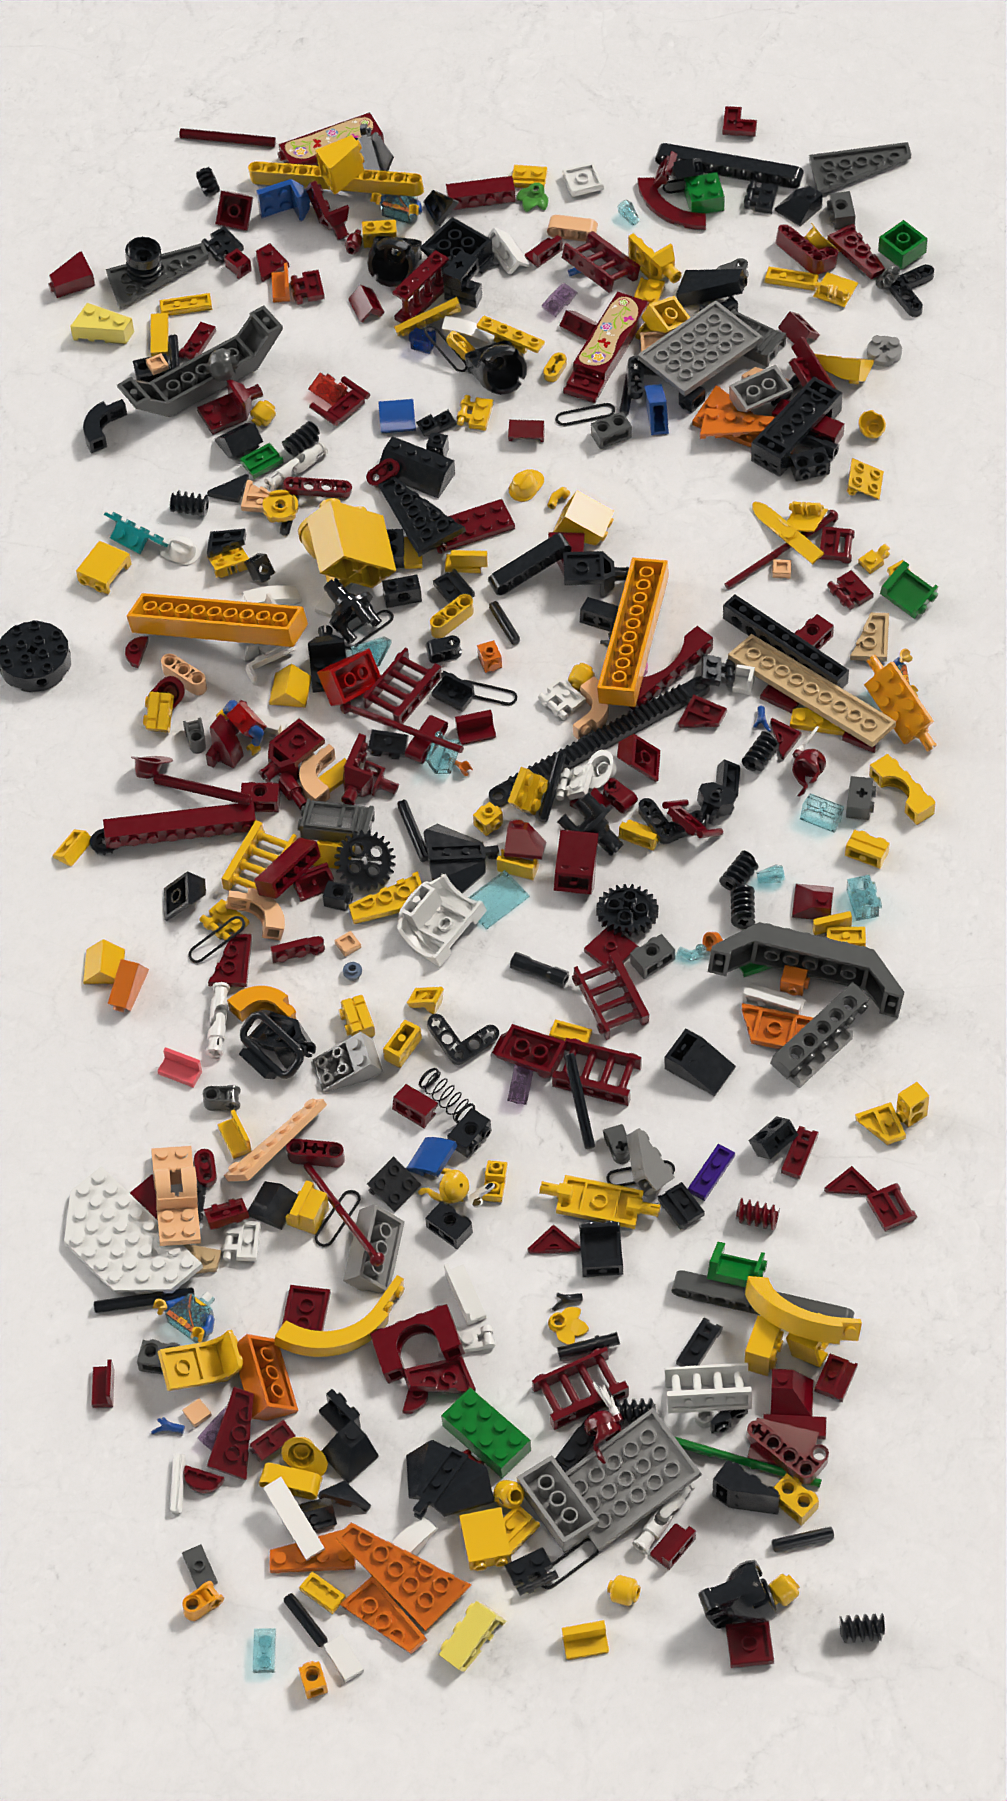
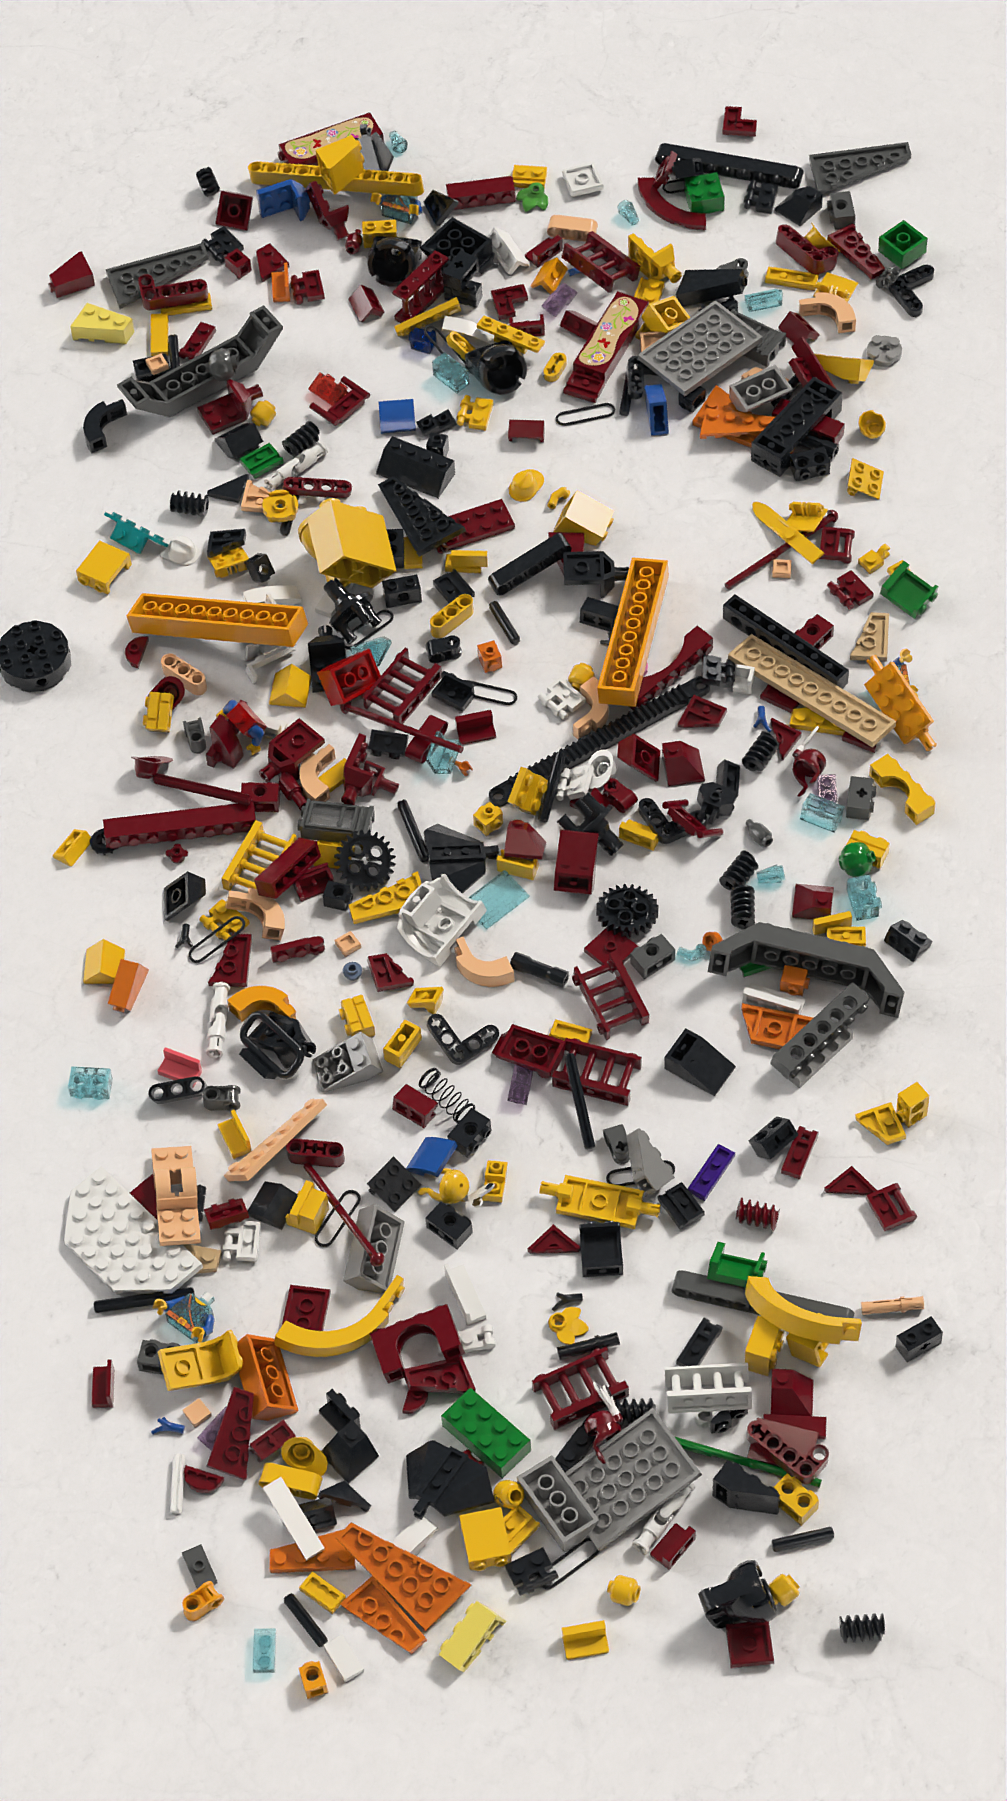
black wheel [125,236,162,283] -> none
dark red axle [179,128,276,147] -> none
dark red plate [194,1149,217,1187] -> none
dark red plate [366,458,400,487] -> none
dark grey brick [591,411,632,449] -> none
dark red plate [814,1353,858,1402] -> none
none -> clear light blue brick [68,1066,113,1100]
none -> dark red beam [138,274,208,311]
none -> black beam [148,1076,207,1104]
none -> dark red plate [166,843,188,863]
none -> black bar [175,924,193,949]
none -> dark red wing [367,953,414,992]
none -> clear light blue cone [389,131,408,153]
none -> clear light blue brick [432,352,470,393]
none -> light nougat arch [454,937,514,987]
none -> dark red plate [491,284,528,320]
none -> dark red hinge [509,314,545,337]
none -> light orange panel [531,257,568,294]
none -> dark red slope [662,741,705,786]
none -> clear light blue panel [744,288,783,312]
none -> dark grey plant [745,819,773,847]
none -> light nougat arch [799,292,856,333]
none -> clear purple slope [817,774,838,809]
none -> green plant [839,842,876,877]
none -> light nougat pin [861,1296,924,1315]
none -> black bracket [884,920,933,962]
none -> black brick [895,1316,943,1362]

